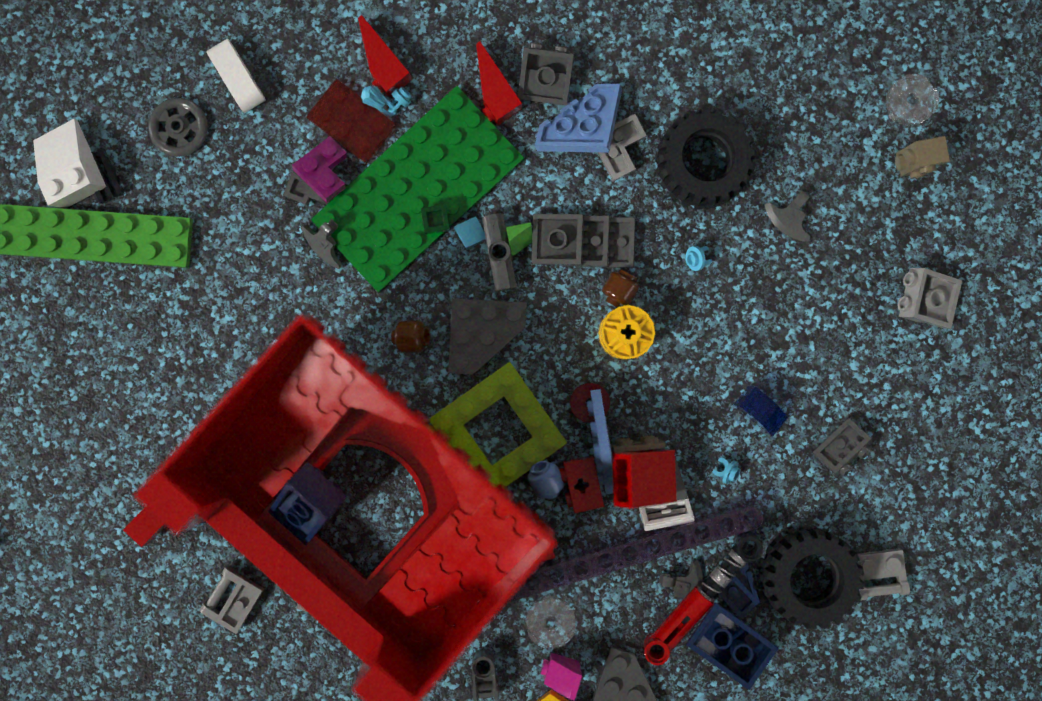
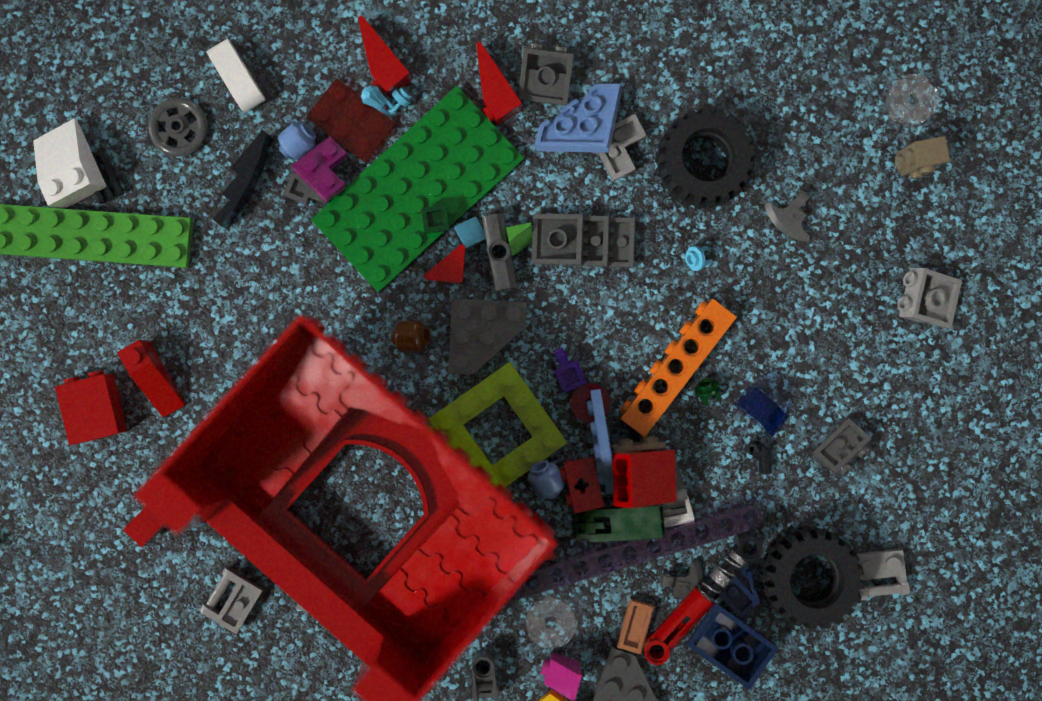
dark blue slope [268,462,347,546] -> none
dark grey piece [301,218,342,269] -> none
yellow wheel [598,305,655,360] -> none
reddish brown head [602,269,640,308] -> none
medium azure plate [712,458,741,484] -> none
none -> red brick [55,370,128,445]
none -> red slope [117,340,186,418]
none -> black slope [213,130,273,229]
none -> medium blue head [278,122,316,160]
none -> red slope [423,244,466,285]
none -> dark purple plate [553,347,587,393]
none -> dark green hinge [571,504,666,542]
none -> nougat tile [616,597,655,654]
none -> orange brick [618,299,737,437]
none -> dark green plate [694,378,721,406]
none -> black arm [746,440,772,474]

